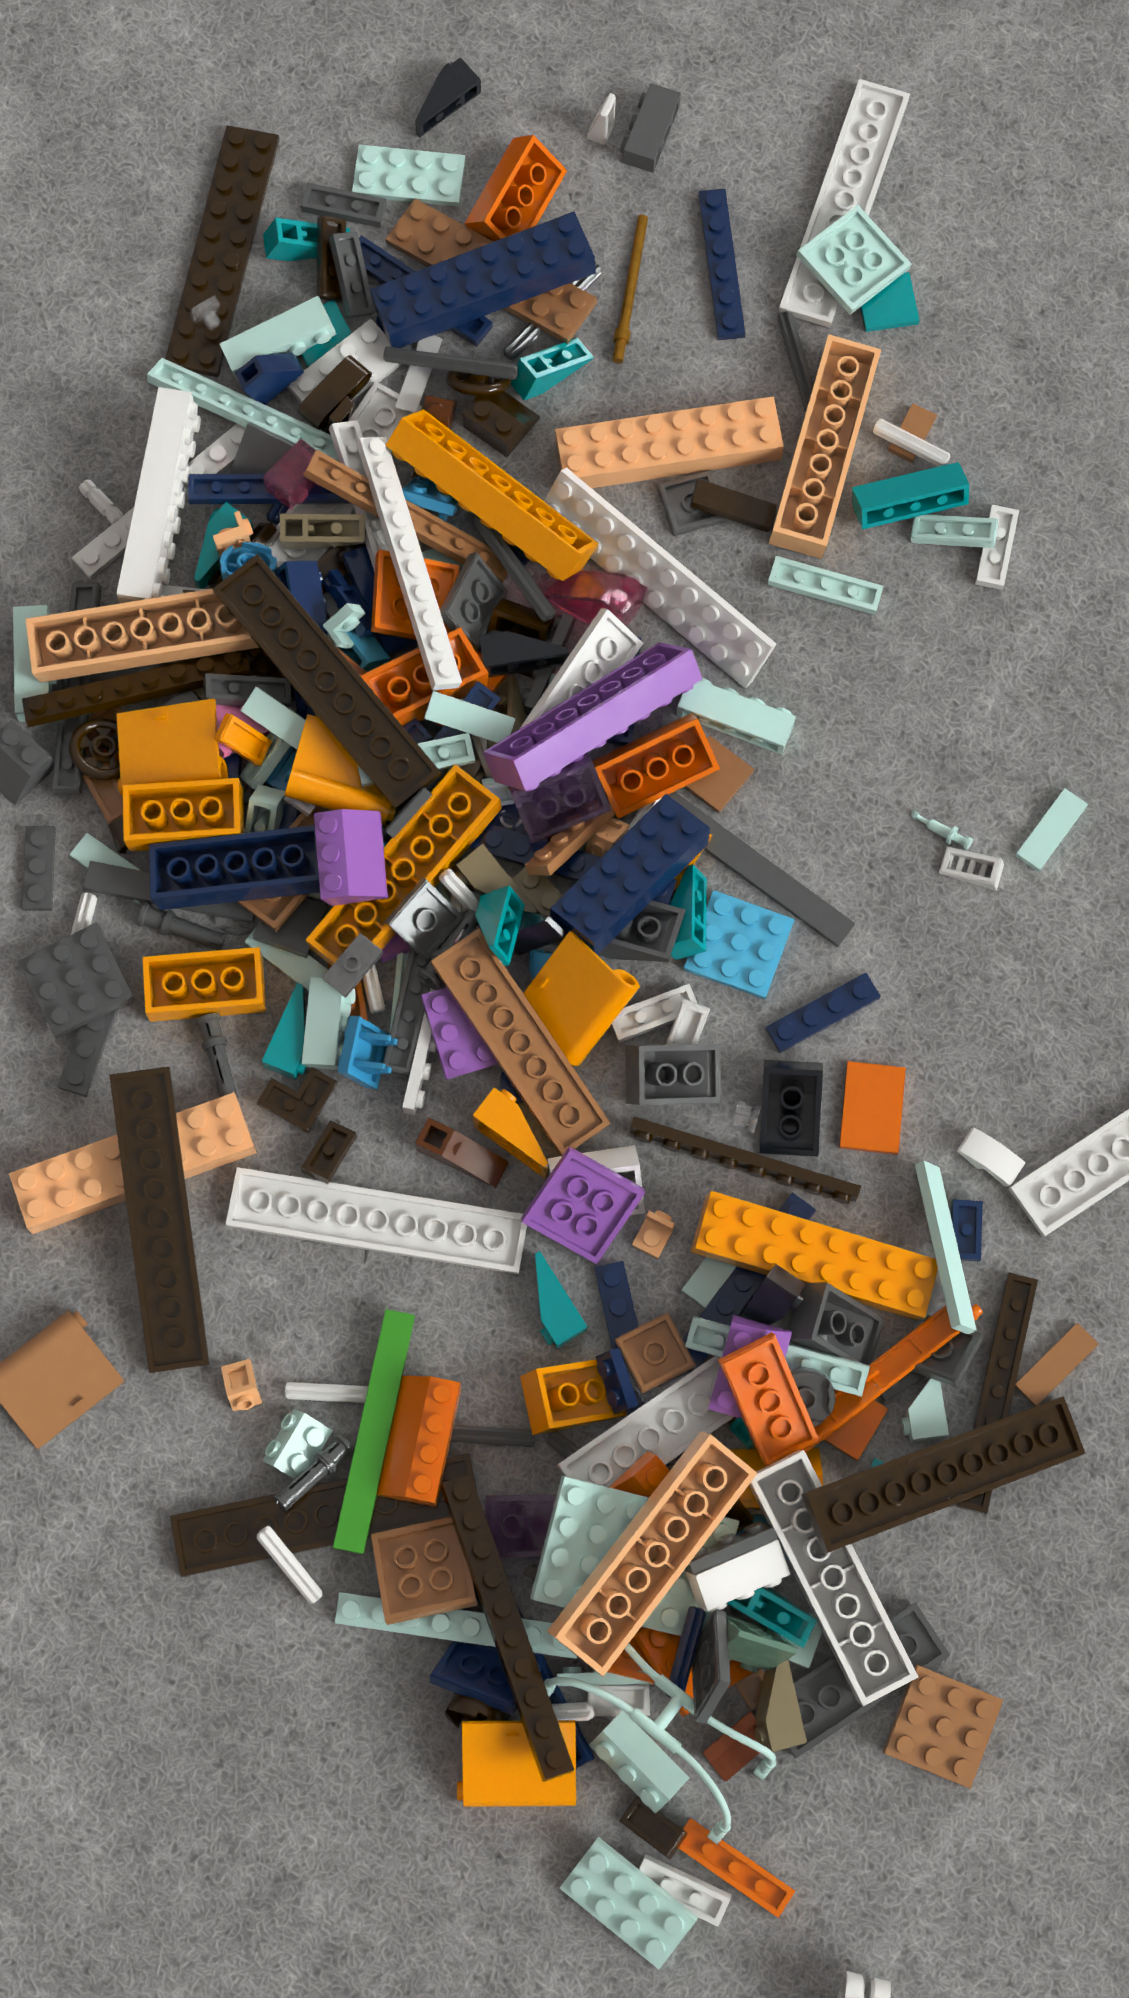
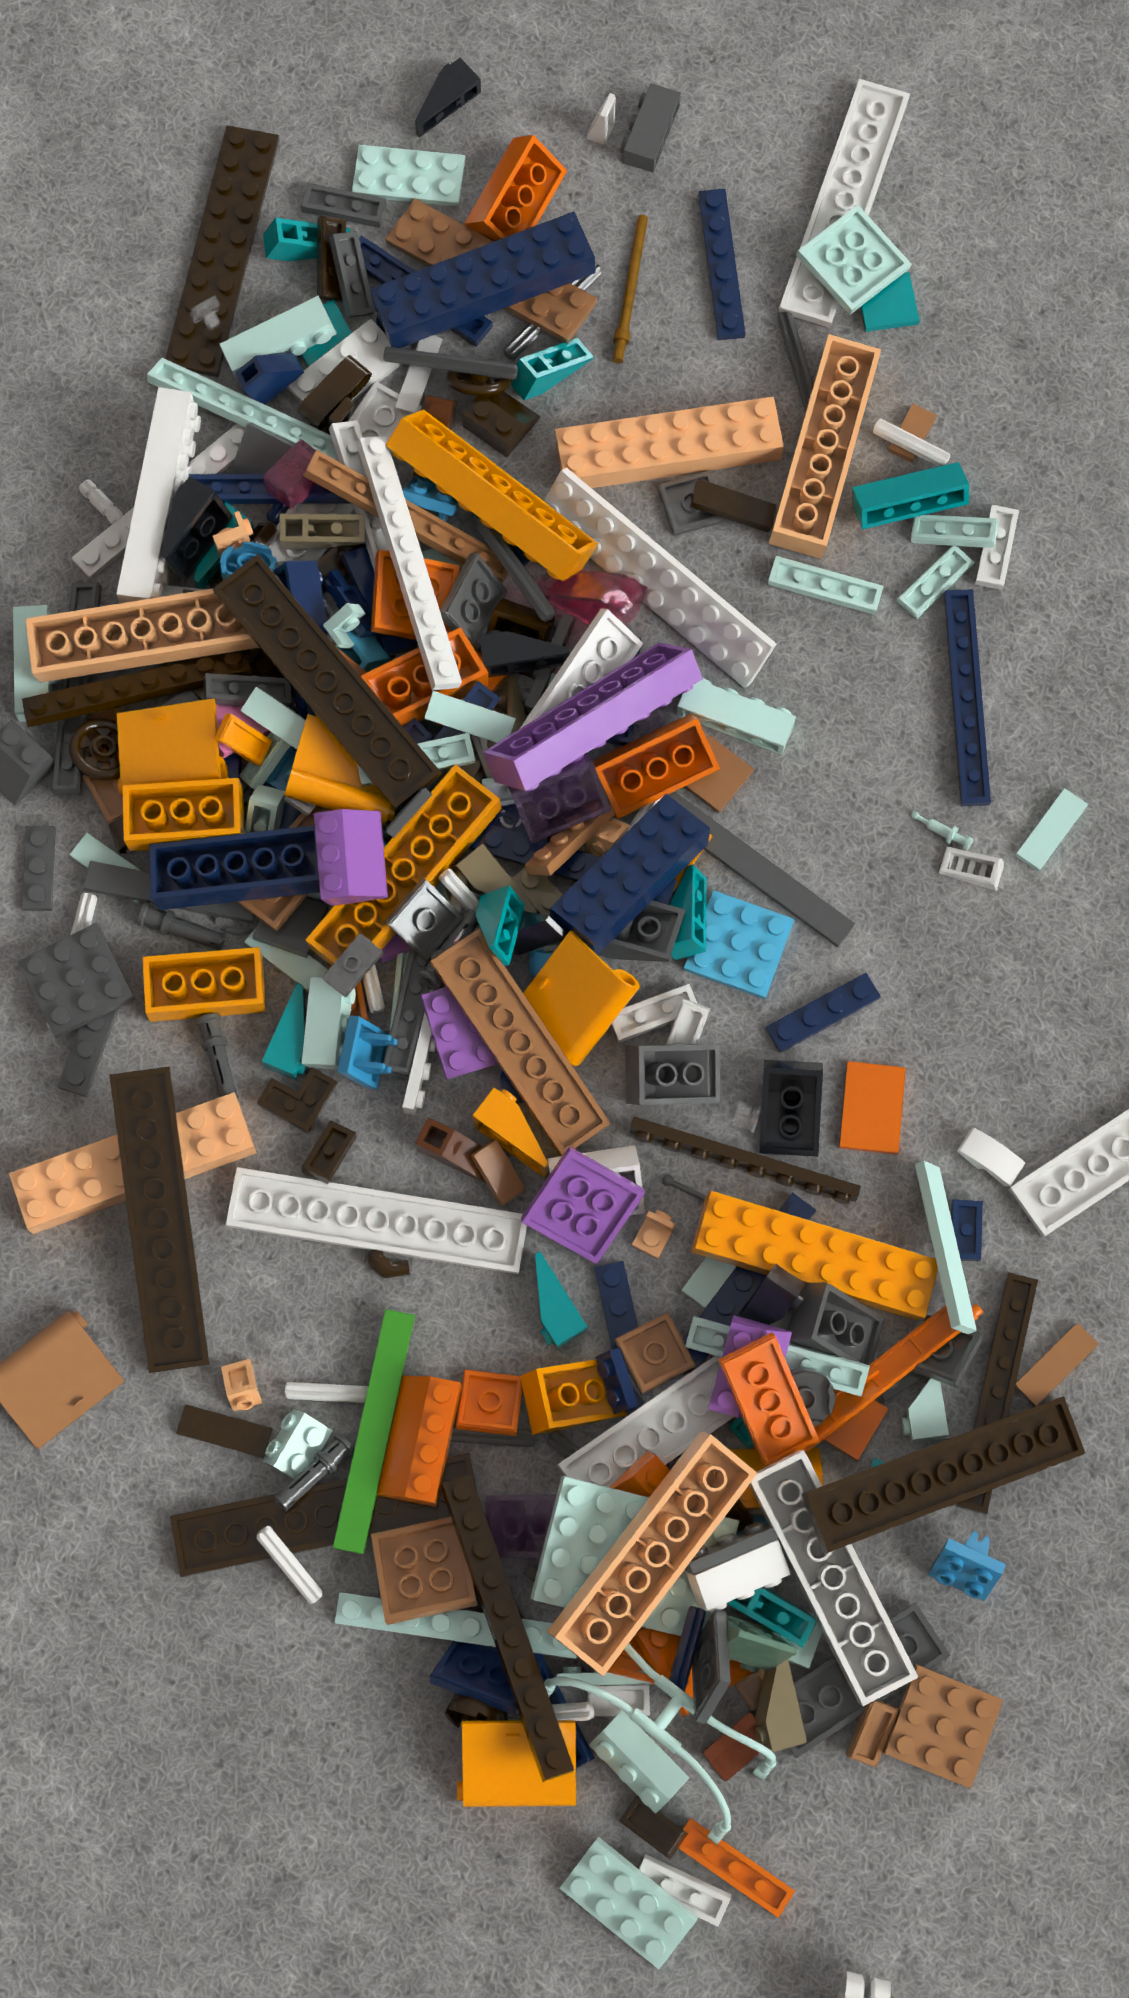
none -> black slope [161,476,233,584]
none -> dark brown tile [176,1404,273,1458]
none -> dark brown arm [368,1250,410,1279]
none -> orange tile [456,1369,523,1436]
none -> medium nougat tile [470,1139,526,1205]
none -> dark grey hinge [662,1175,706,1201]
none -> medium nougat tile [846,1699,900,1767]
none -> light aqua tile [896,546,974,620]
none -> dark azure plate [928,1531,1006,1601]
none -> dark blue plate [944,589,991,807]

